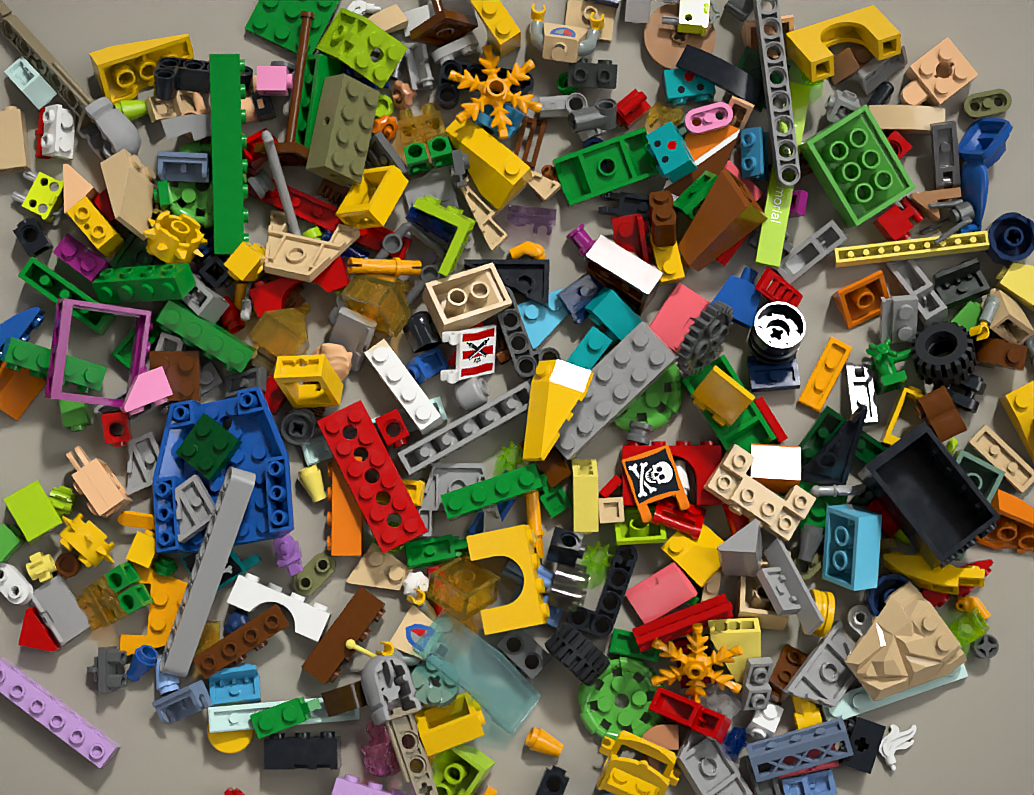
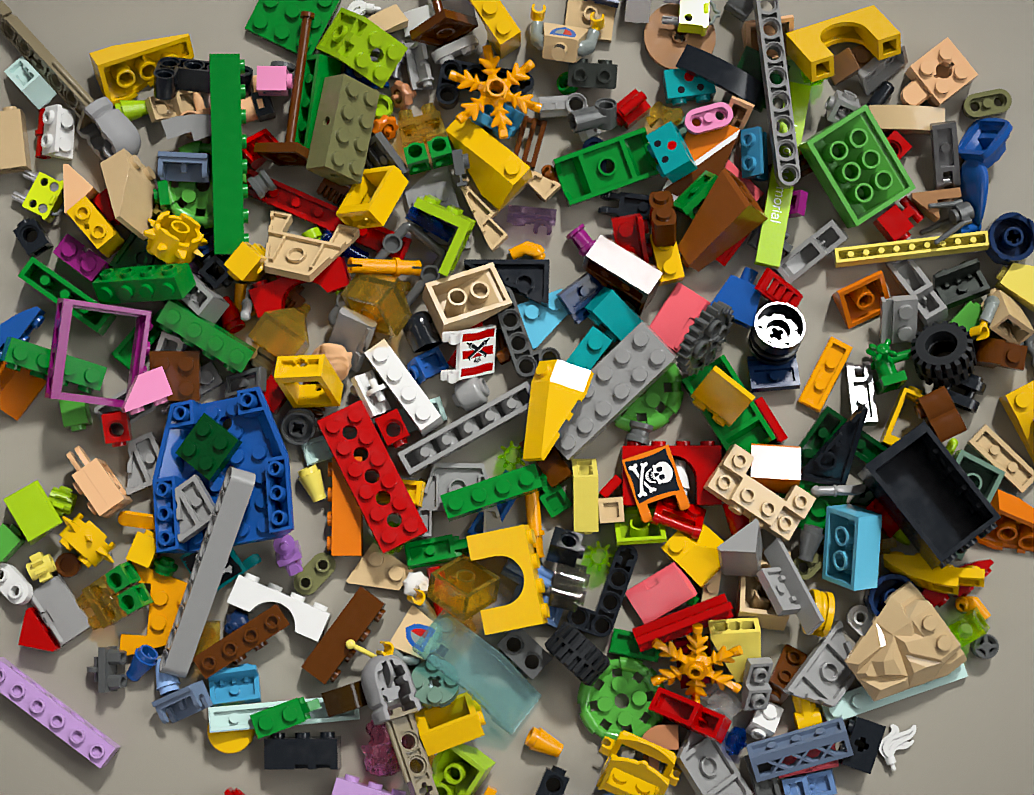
light grey piece [261,130,301,236] -> none
none -> white hips [349,370,391,418]

